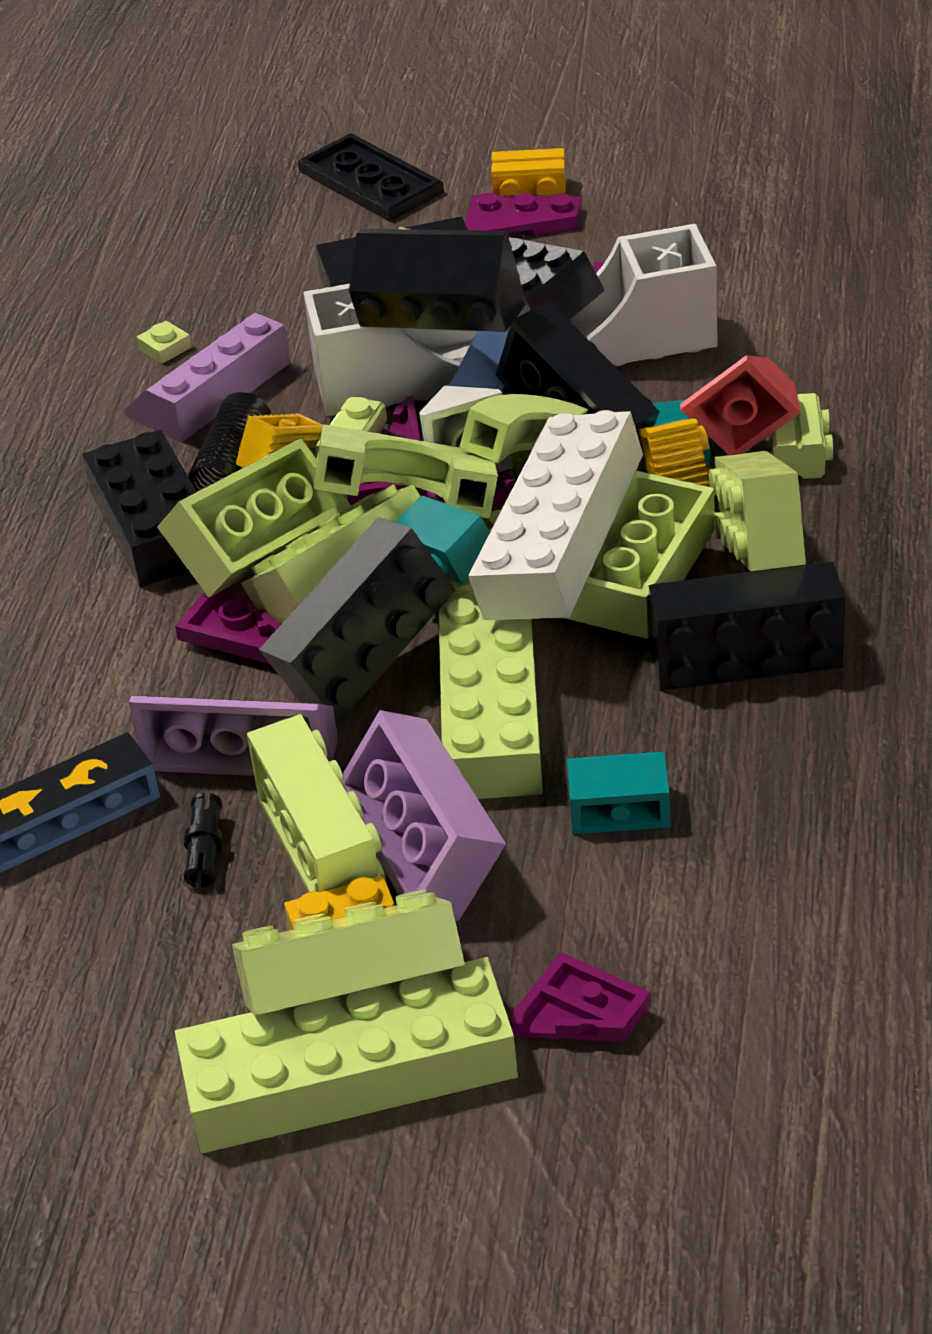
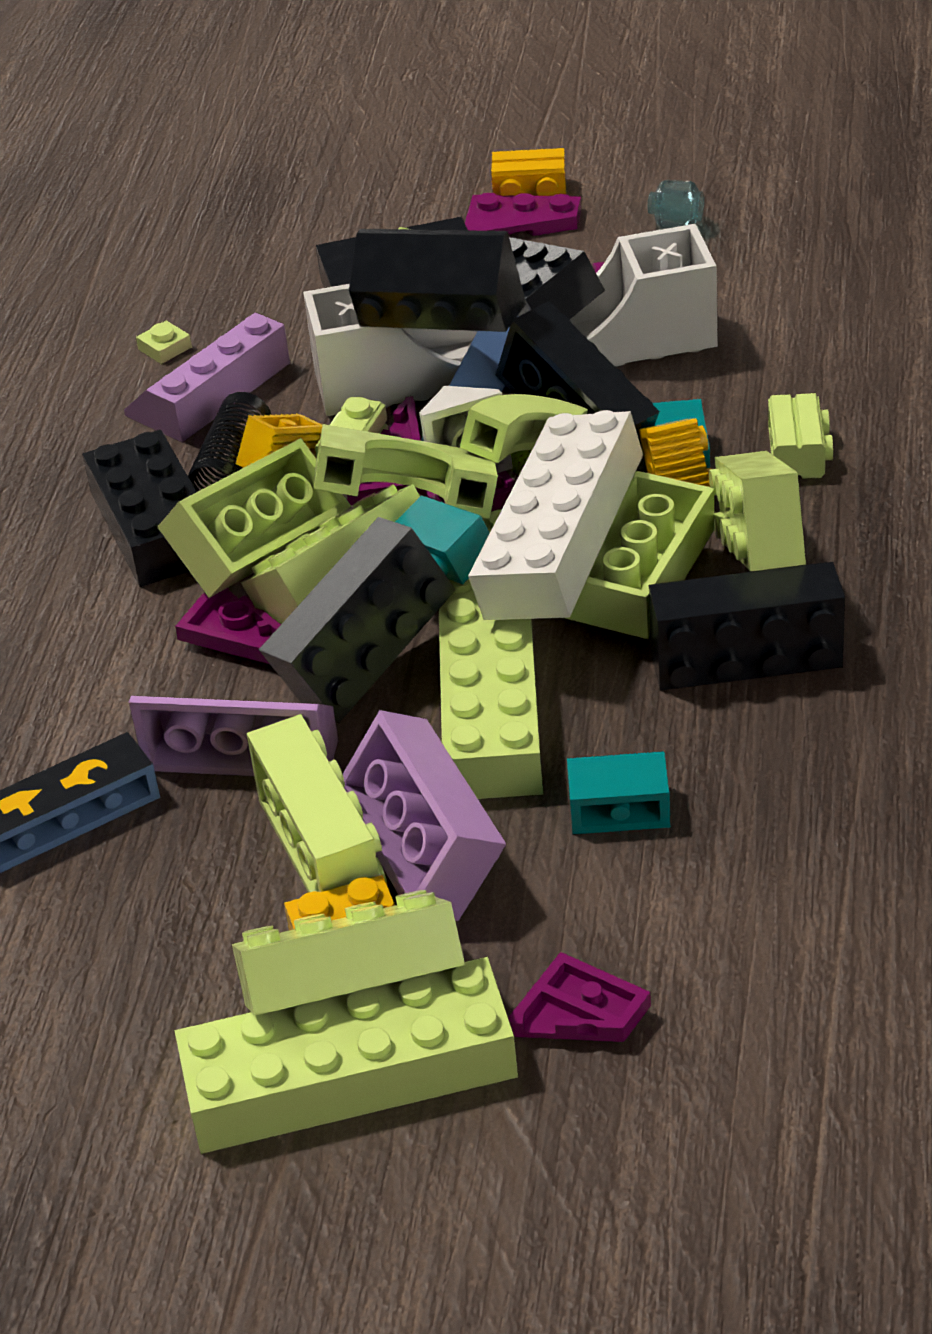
black pin [183,793,223,888] -> none
black tile [298,133,444,222] -> none
coral slope [680,355,801,455] -> none
none -> clear light blue head [648,179,705,229]

